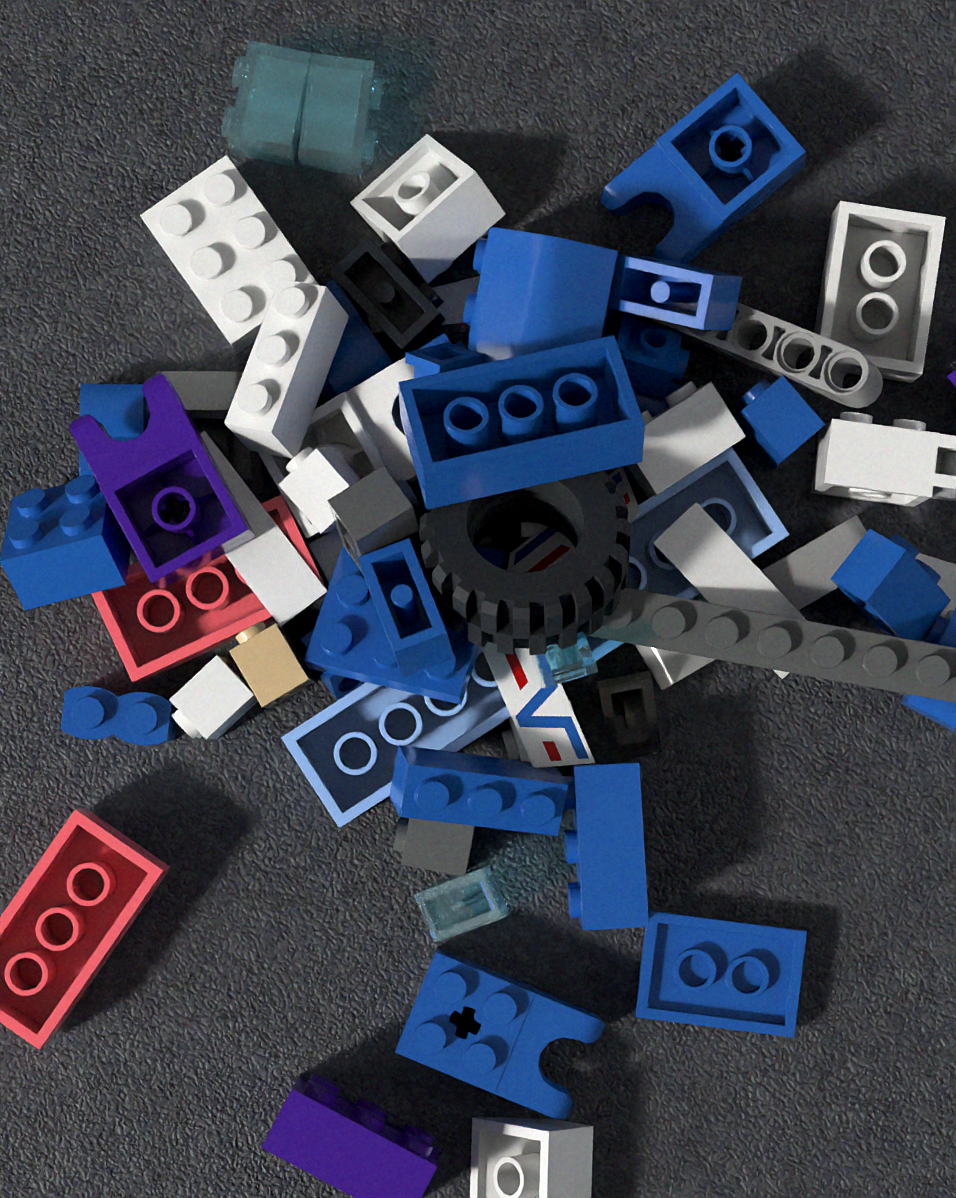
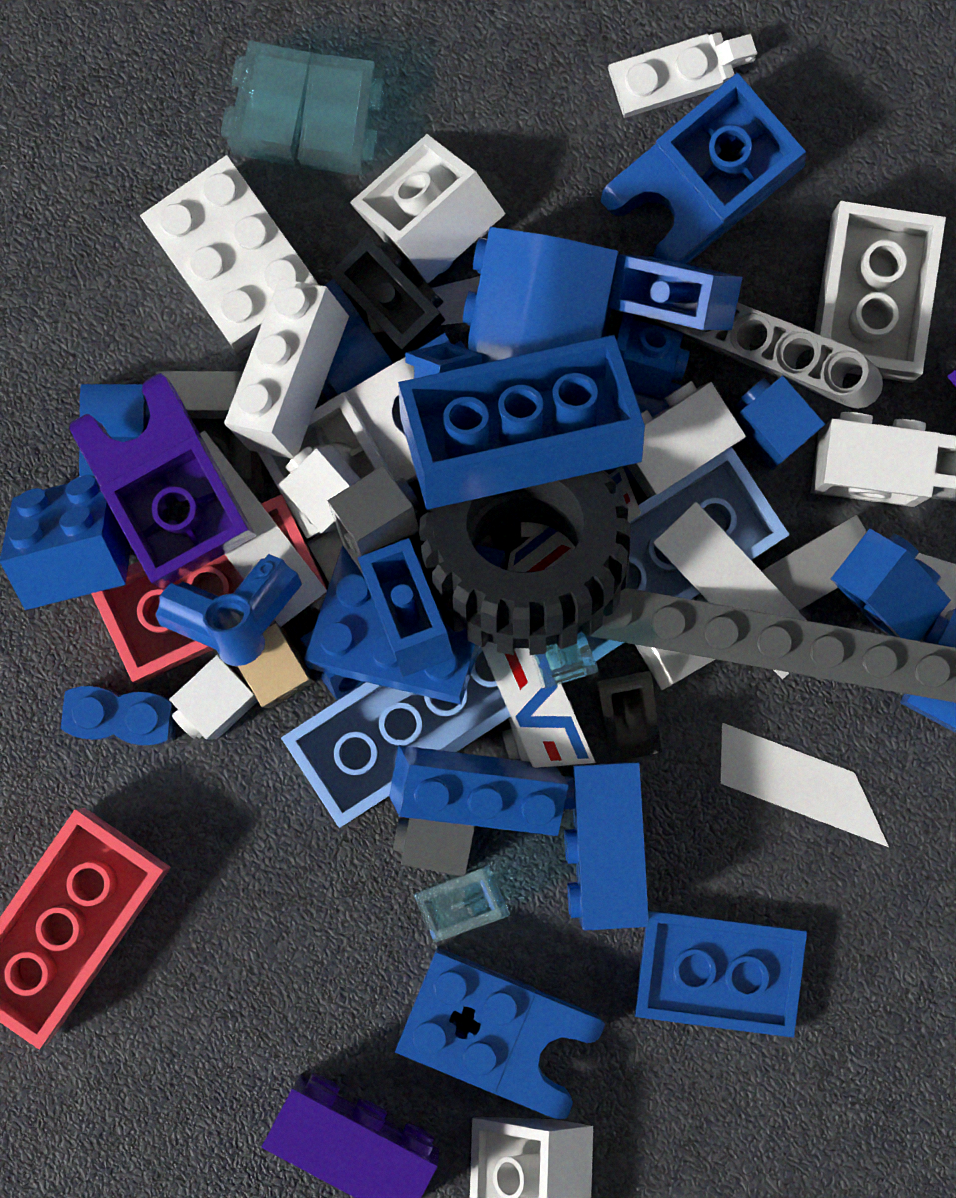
none -> blue piece [155,554,302,666]
none -> white hinge [608,32,757,118]
none -> white sticker [721,723,889,847]

